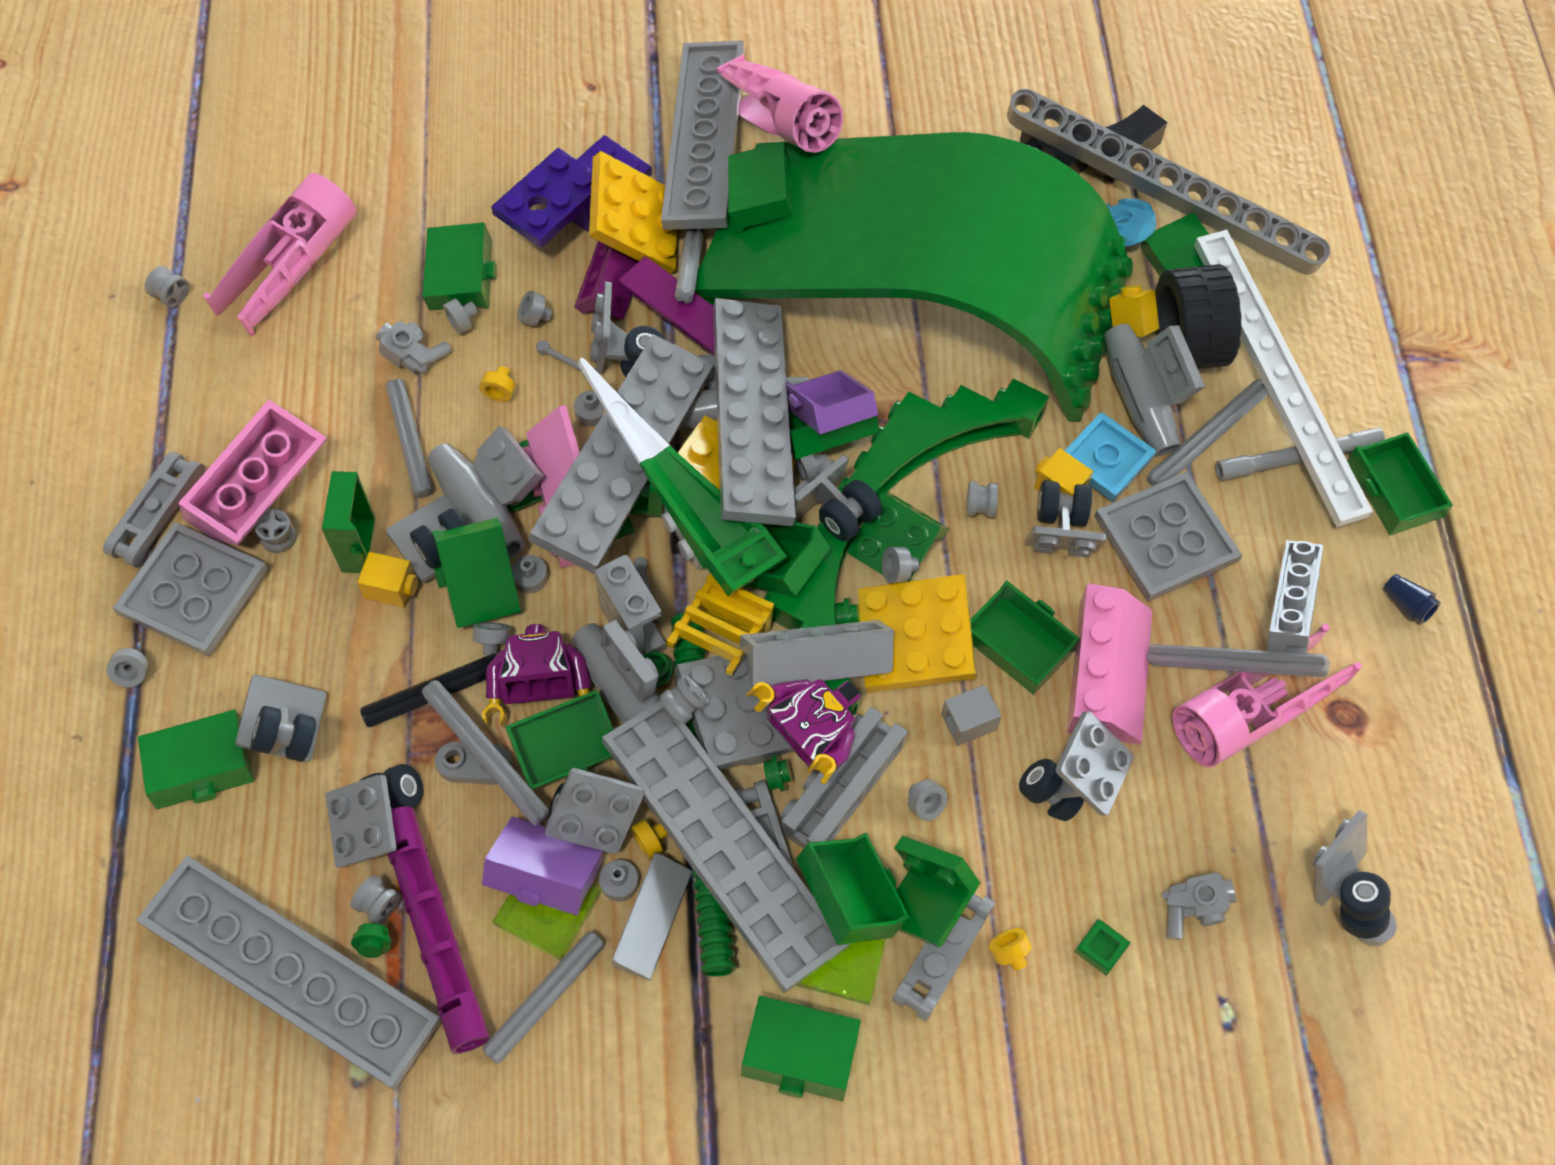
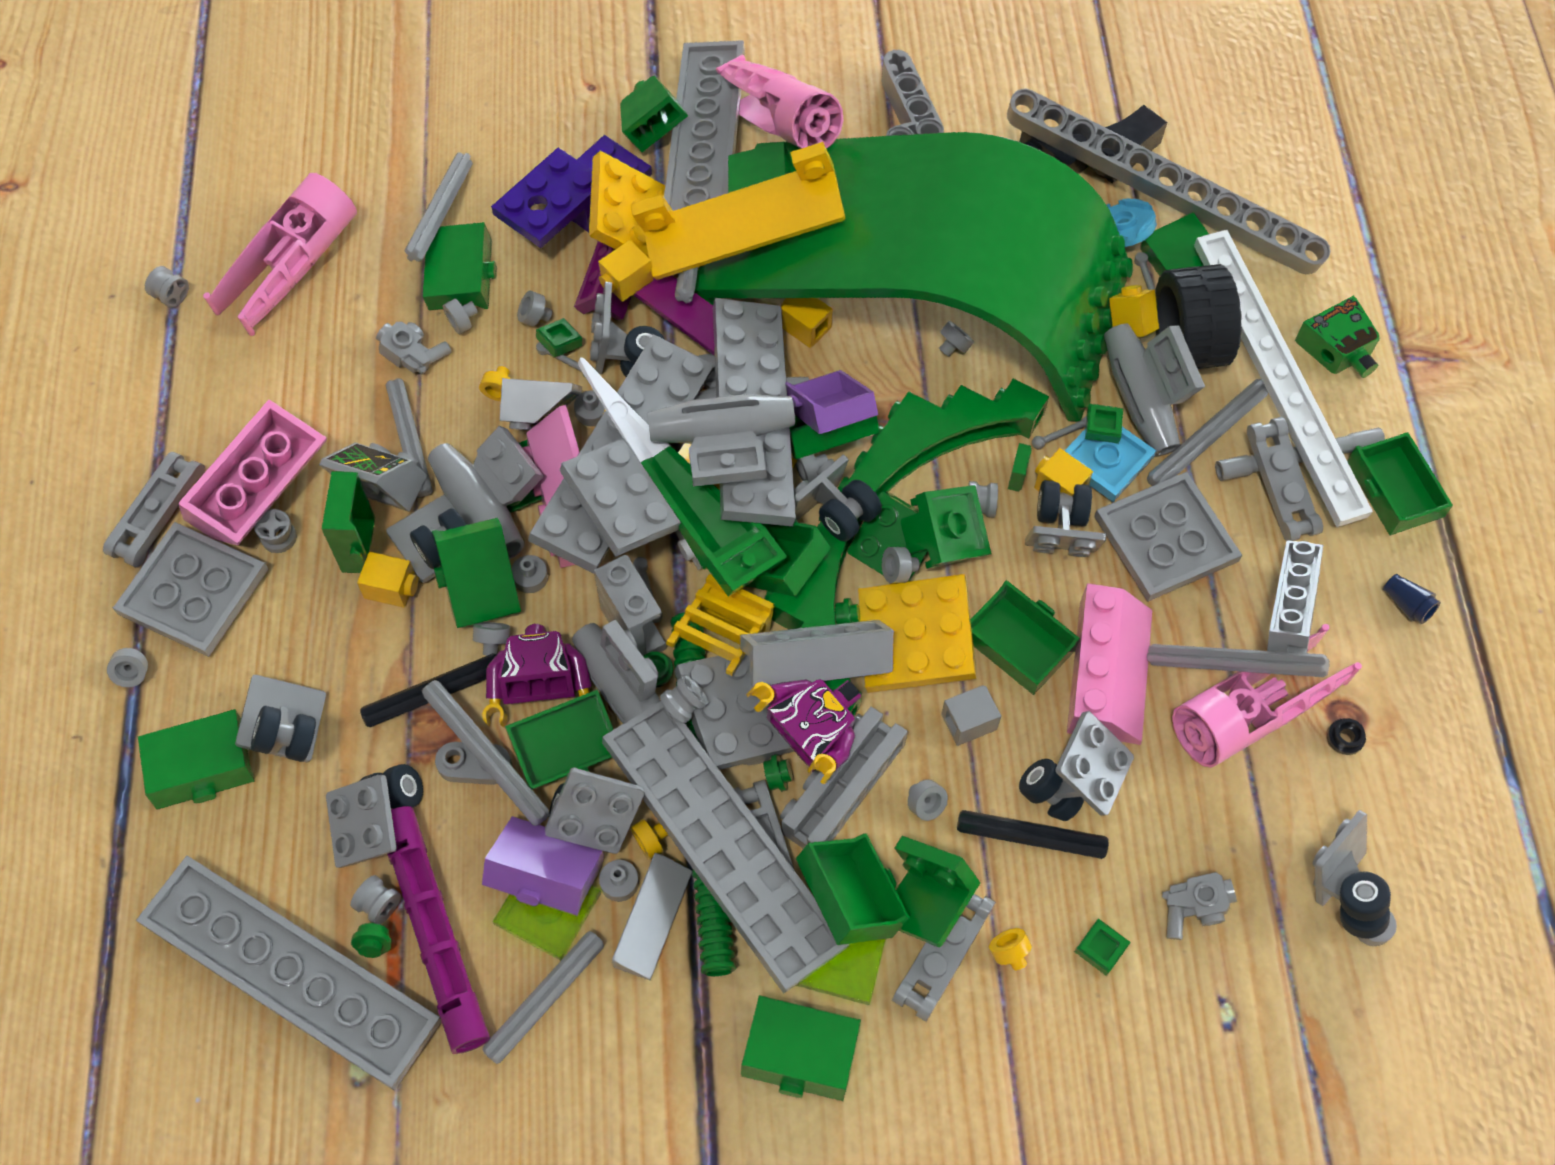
none -> light grey slope [319,442,427,512]
none -> light grey axle [405,152,473,262]
none -> light grey slope [499,378,582,430]
none -> green tile [536,318,583,358]
none -> light grey plate [560,438,681,557]
none -> yellow brick [598,240,654,302]
none -> green torso [620,76,688,152]
none -> yellow bracket [631,142,846,280]
none -> light grey plate [647,394,795,487]
none -> yellow brick [781,298,833,349]
none -> light grey beam [881,50,944,136]
none -> green panel [901,485,992,569]
none -> light grey tile [939,321,974,356]
none -> black axle [957,810,1109,859]
none -> green tile [1008,443,1032,492]
none -> light grey hinge [1032,416,1087,449]
none -> green tile [1085,403,1124,444]
none -> light grey hinge [1134,252,1156,291]
none -> light grey plate [1247,417,1323,541]
none -> green torso [1295,295,1380,378]
none -> black plate [1327,718,1366,755]

